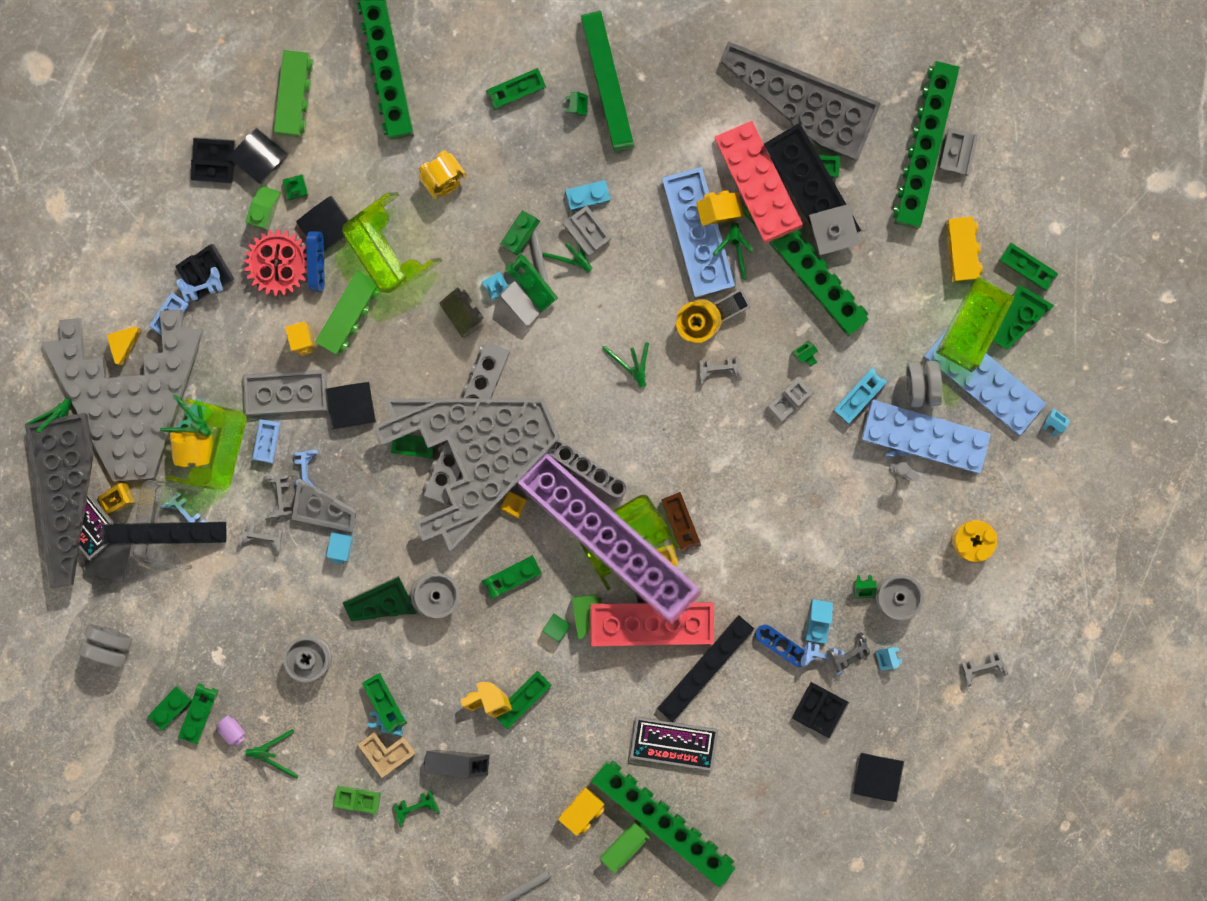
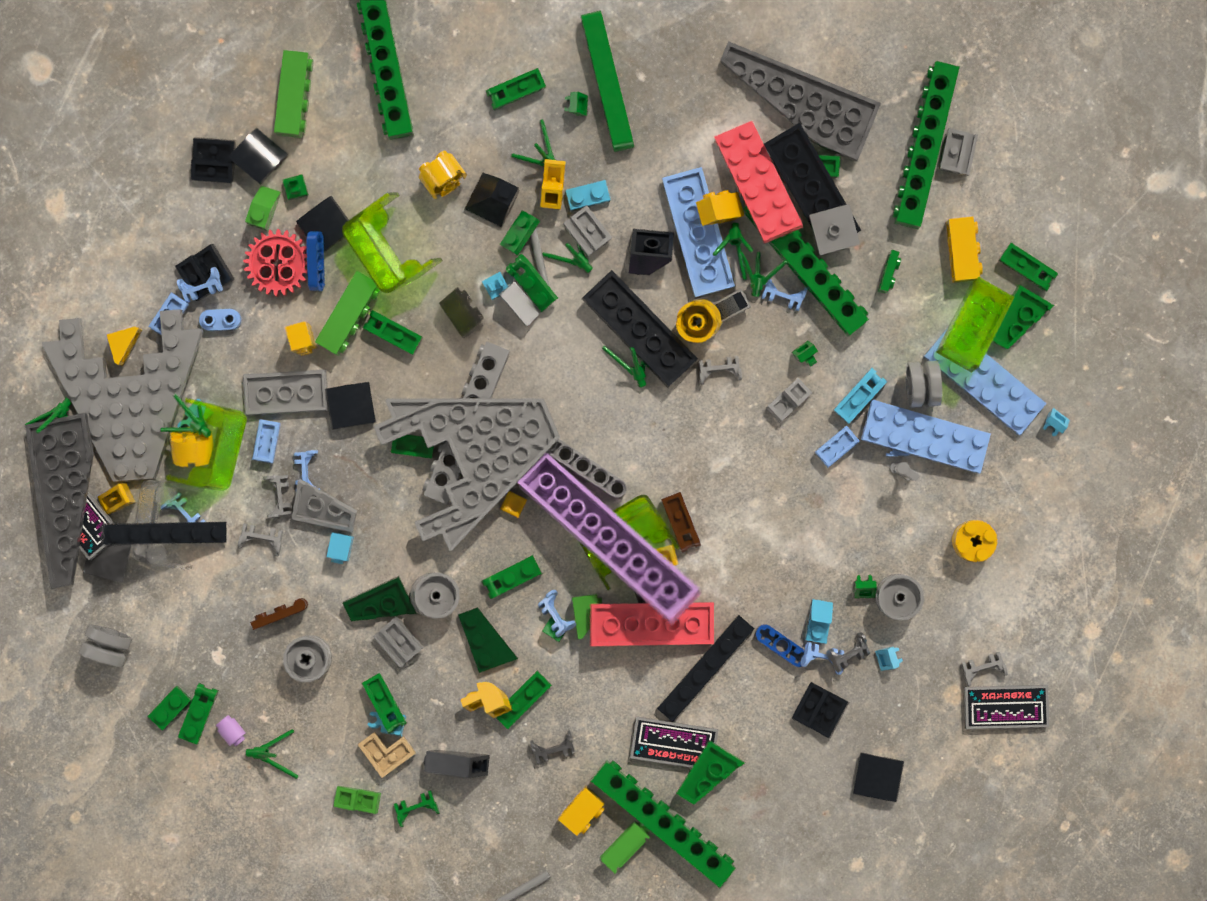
none -> light blue plate [199,309,242,331]
none -> reddish brown plate [250,598,308,630]
none -> green plate [362,310,423,355]
none -> light grey plate [373,616,424,668]
none -> dark green wing [458,607,518,673]
none -> black slope [465,173,520,227]
none -> green plant [511,119,556,167]
none -> flat silver piece [530,730,576,764]
none -> light blue piece [538,590,576,637]
none -> yellow brick [540,159,566,209]
none -> black plate [582,270,698,388]
none -> black slope [629,229,674,275]
none -> green wing [676,740,745,805]
none -> green plant [740,251,787,297]
none -> light blue piece [762,280,808,311]
none -> light blue plate [815,425,860,468]
none -> green plate [878,250,901,294]
none -> tile [964,685,1049,729]

